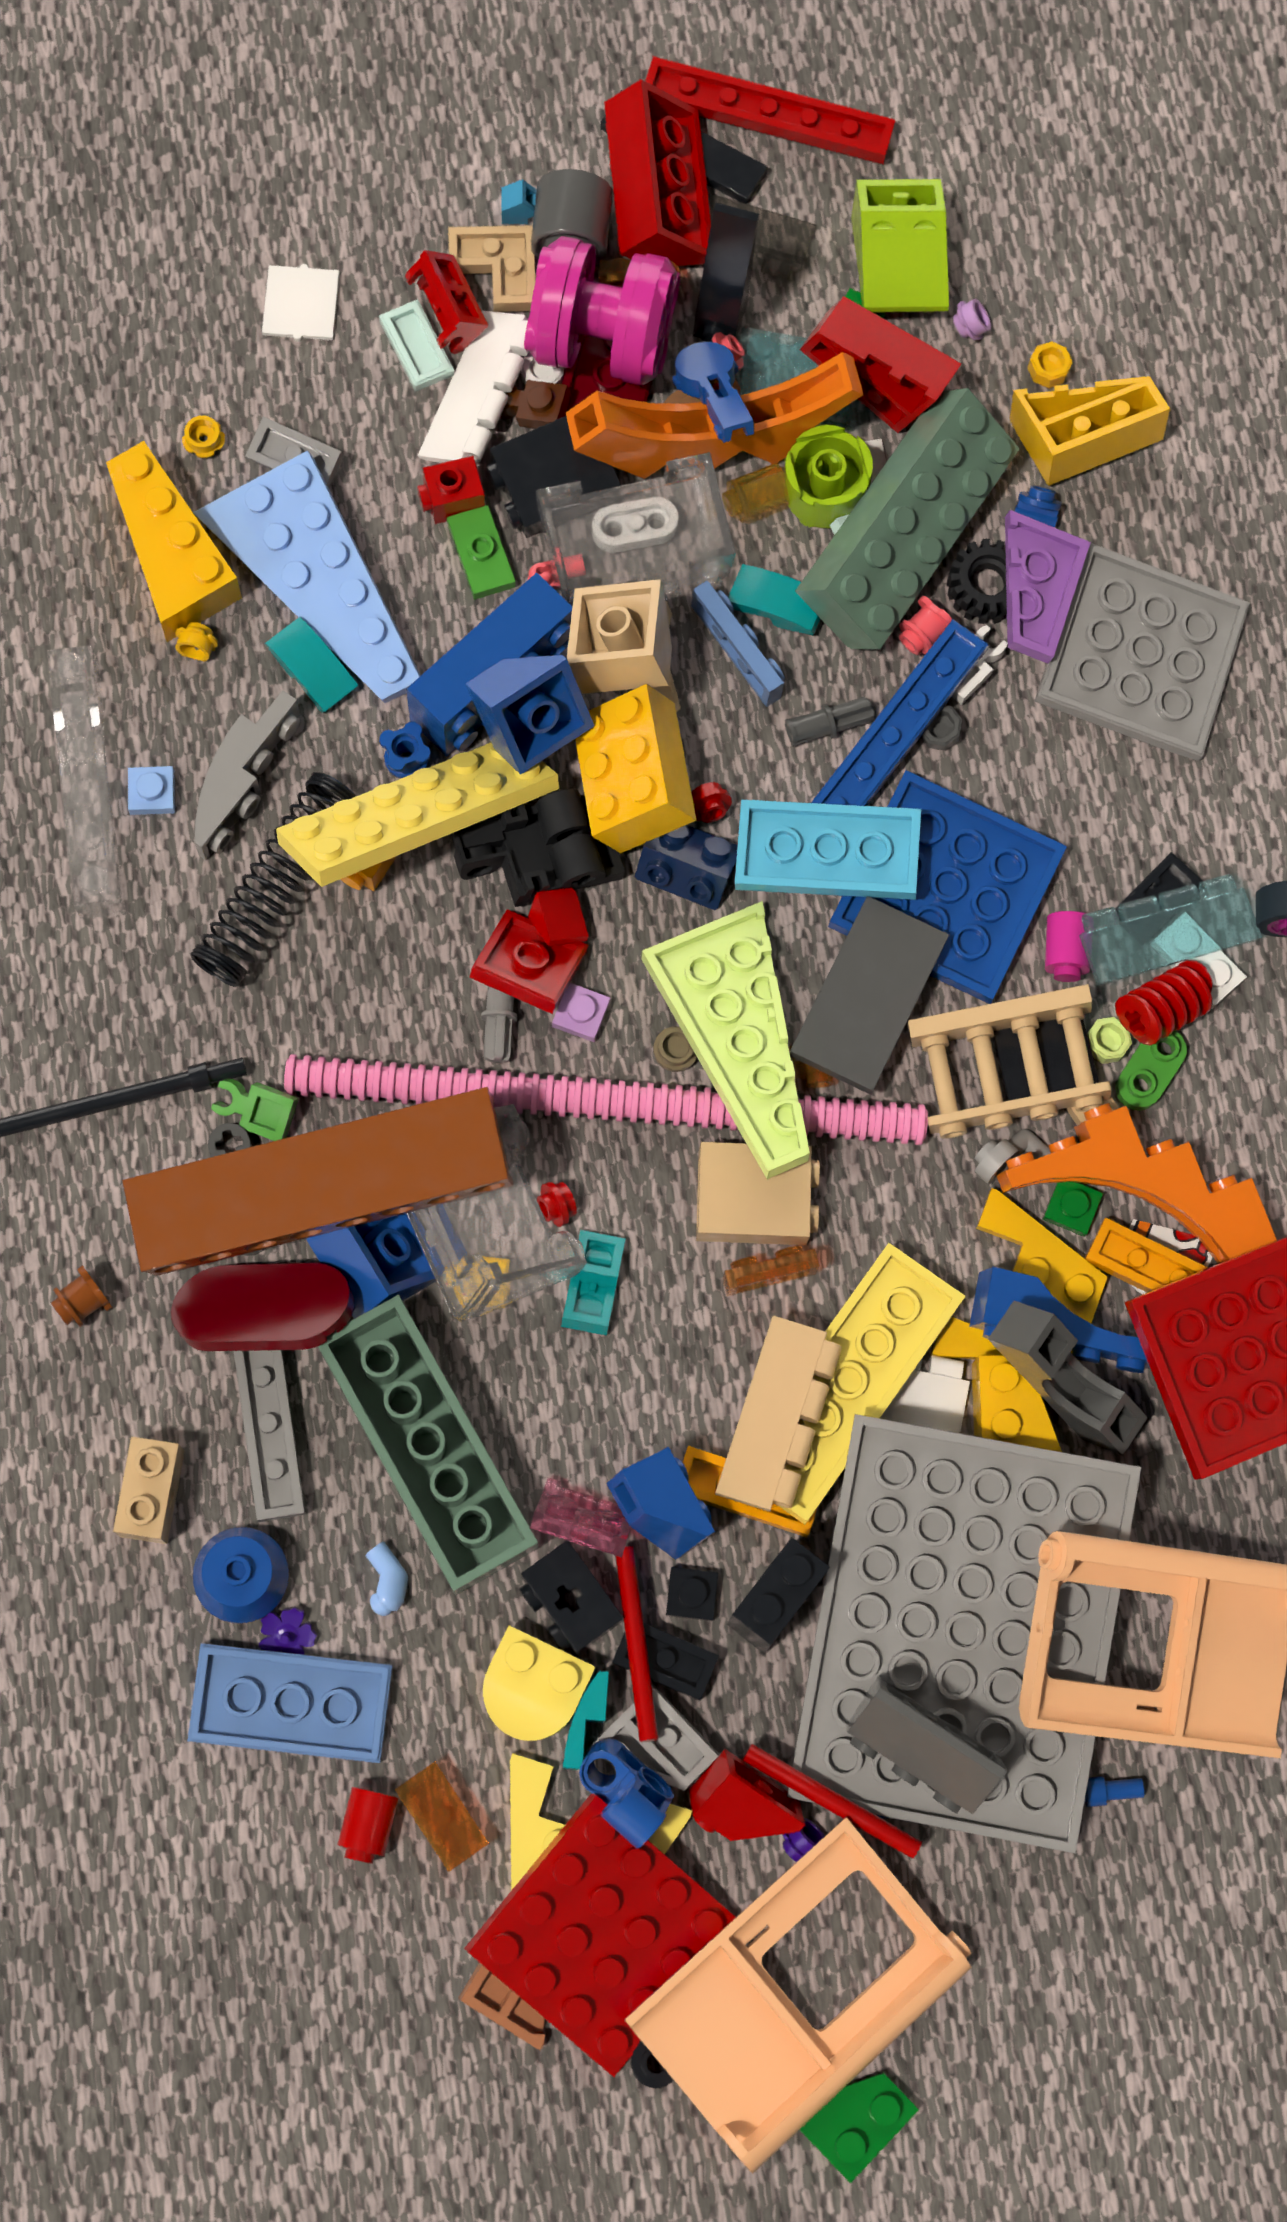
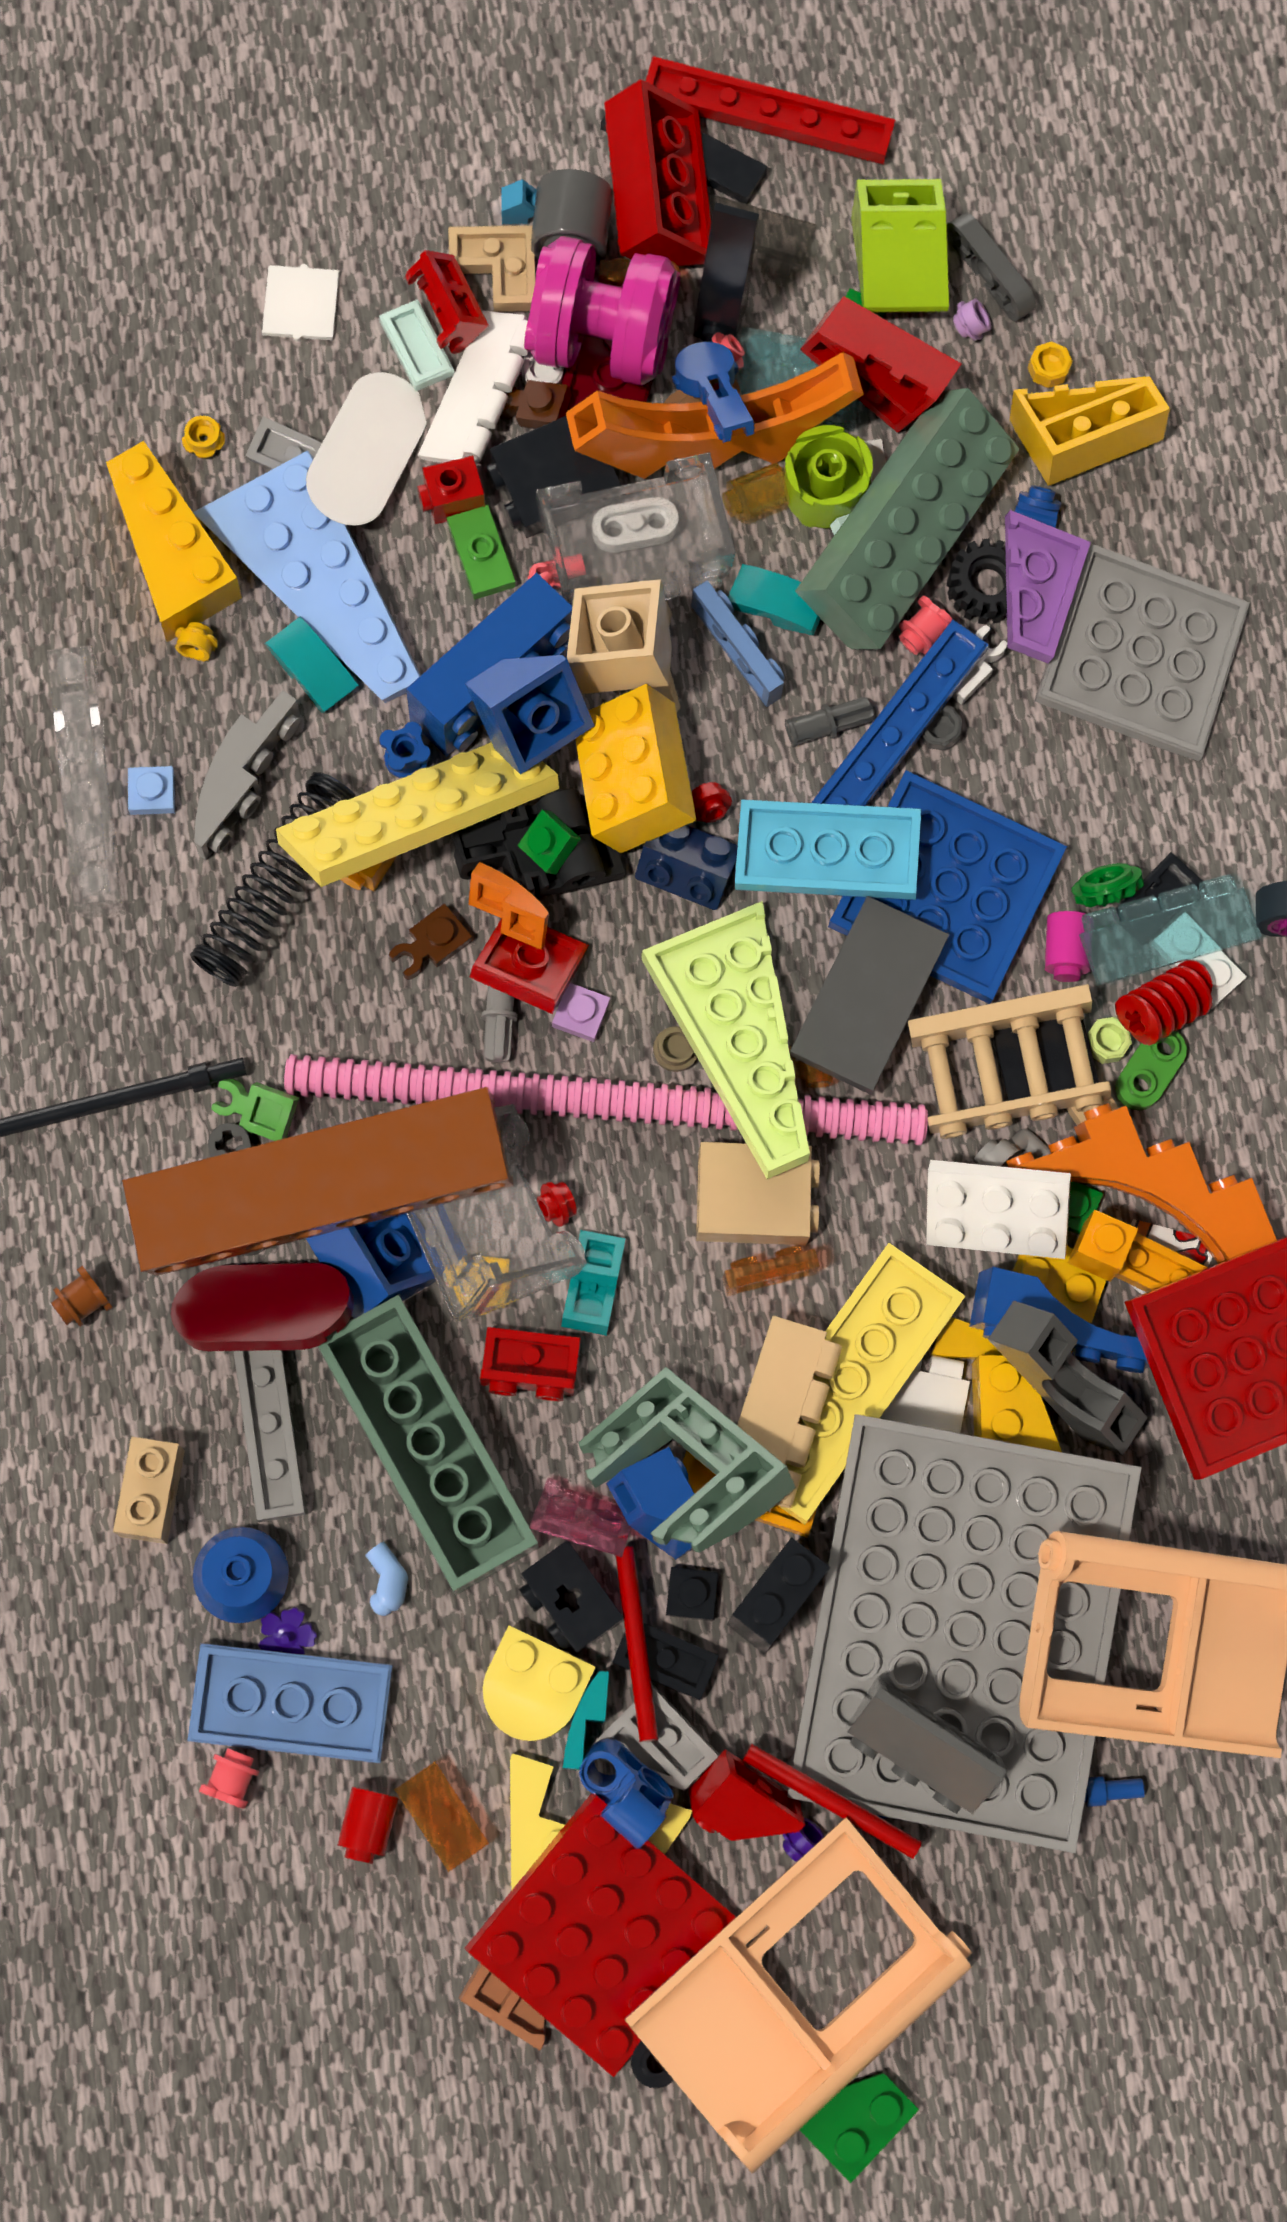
red slope [528,888,589,946] -> none
none -> coral brick [199,1748,260,1809]
none -> white sticker [306,372,427,525]
none -> reddish brown plate [389,903,473,980]
none -> orange slope [468,862,549,950]
none -> red bracket [480,1327,580,1402]
none -> green plate [517,809,581,875]
none -> sand green wedge [578,1367,796,1553]
none -> white plate [926,1160,1071,1259]
none -> dark grey beam [946,212,1036,321]
none -> light orange brick [1068,1210,1138,1281]
none -> green gear [1071,863,1144,908]

